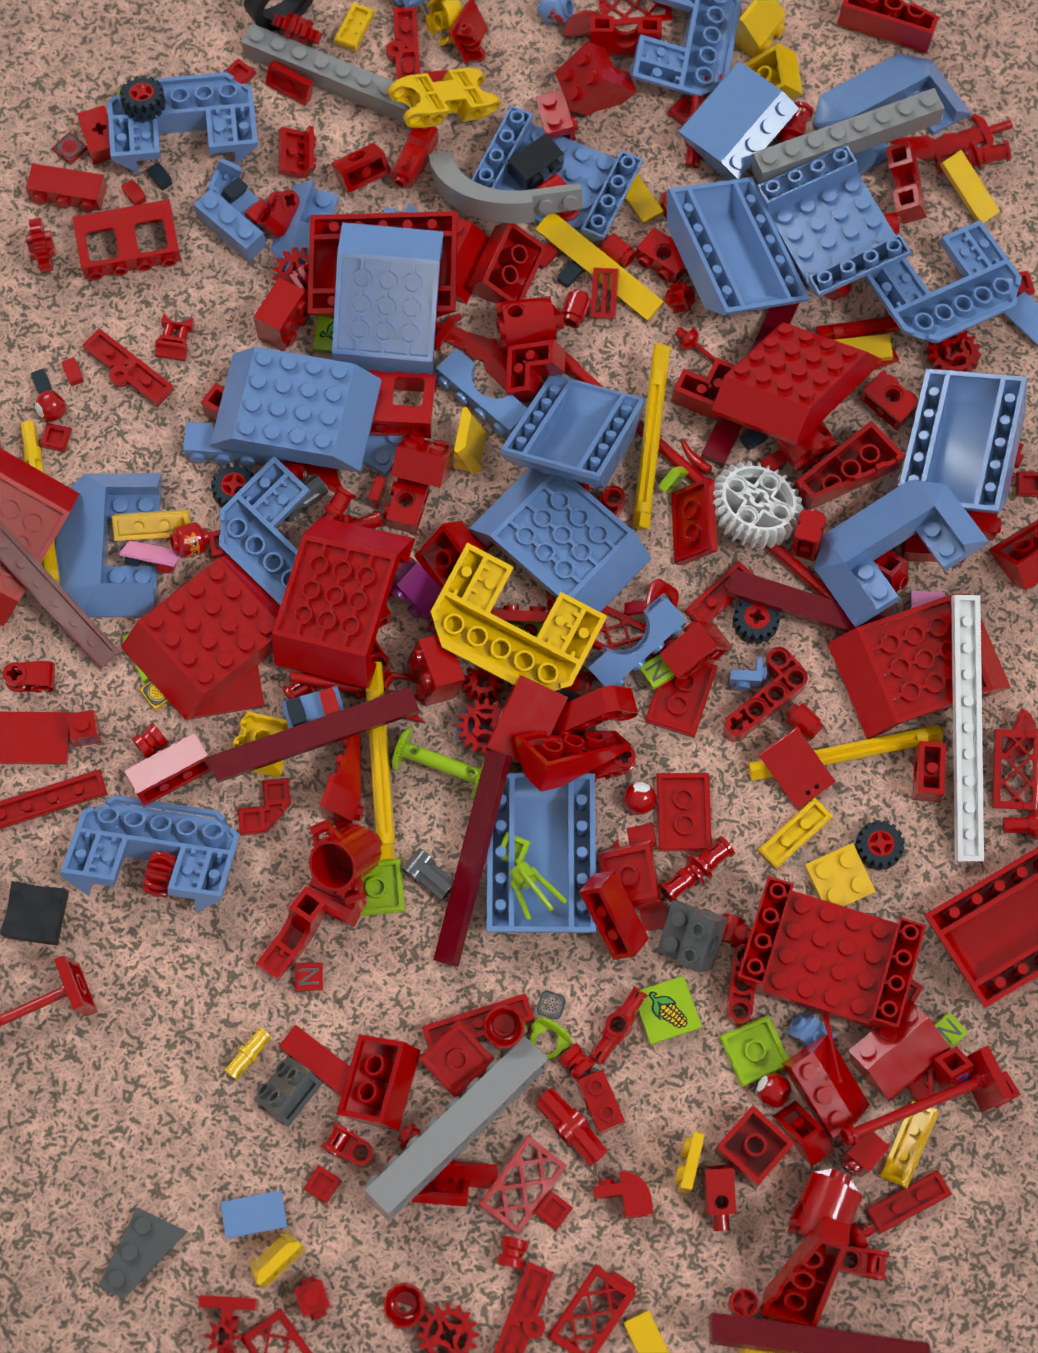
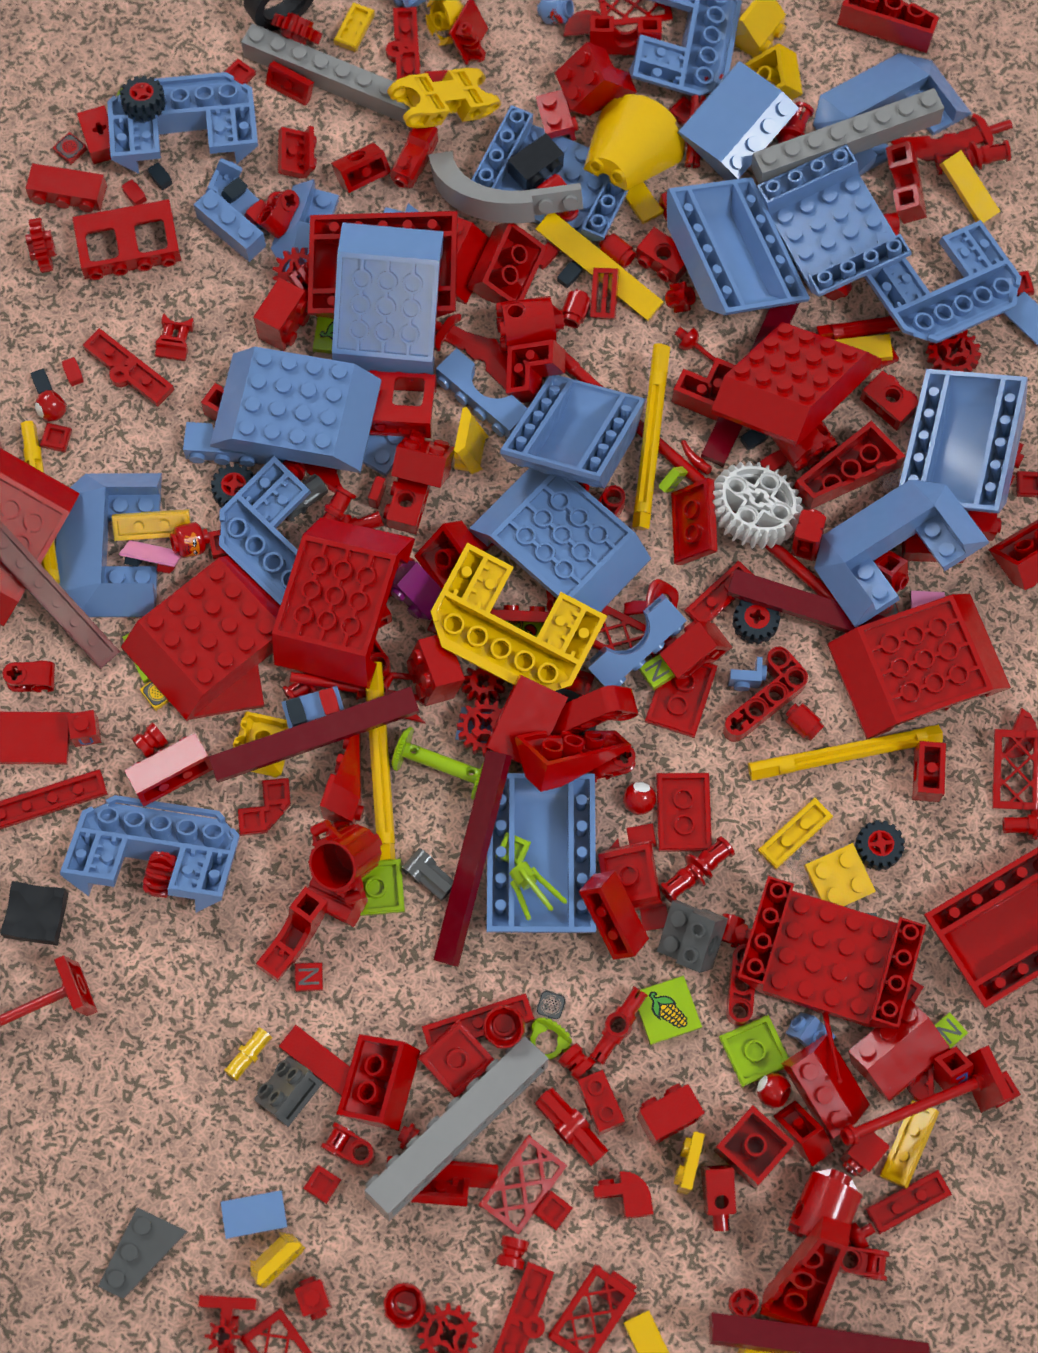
red container [758,726,836,810] -> none
white plate [951,595,984,861] -> none
none -> yellow cone [583,94,685,191]
none -> red brick [637,1083,705,1146]

